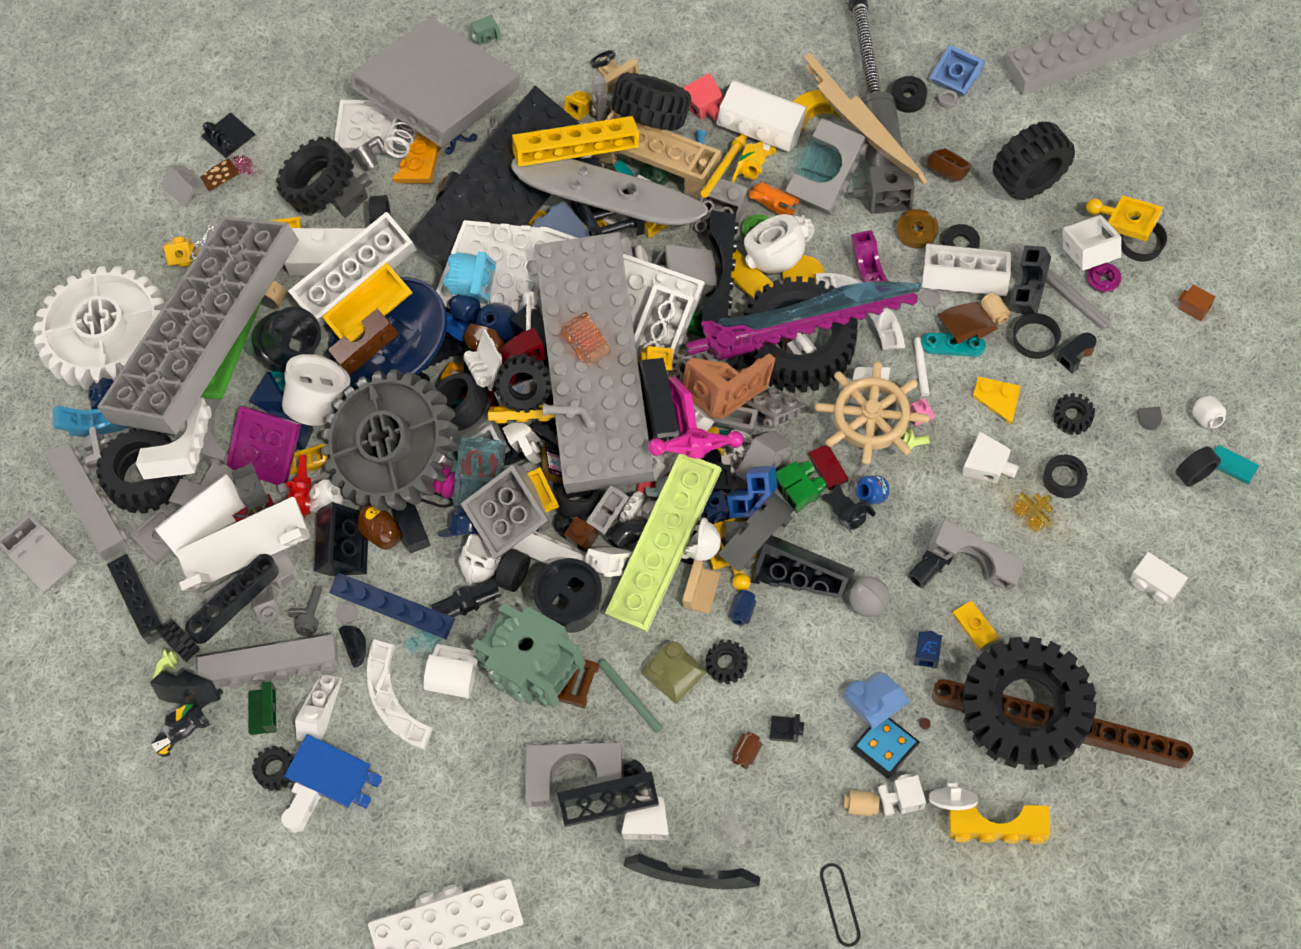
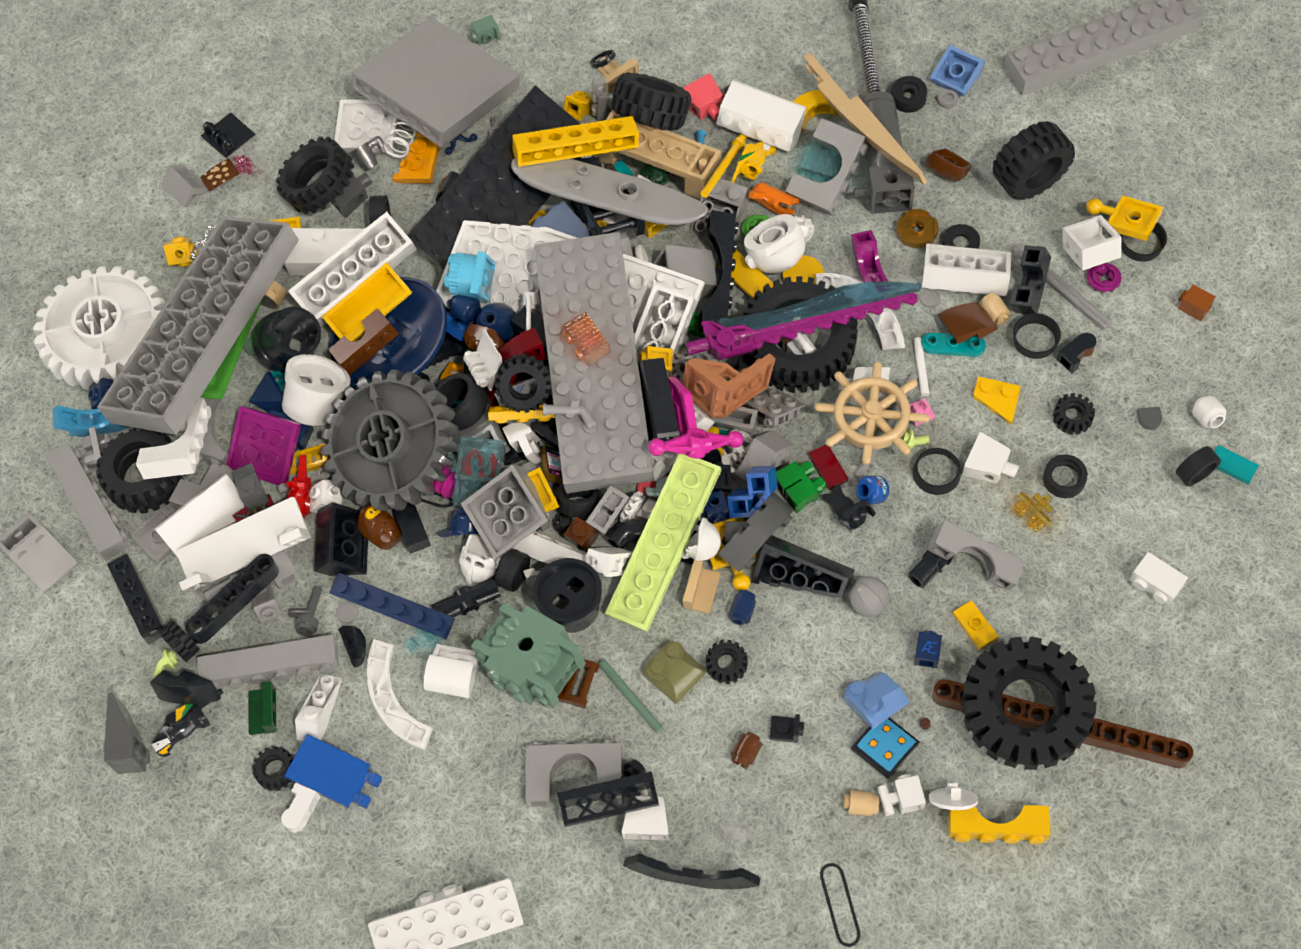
none -> dark grey slope [104,693,150,774]
none -> white tile [524,568,542,586]
none -> black tyre [913,448,961,495]

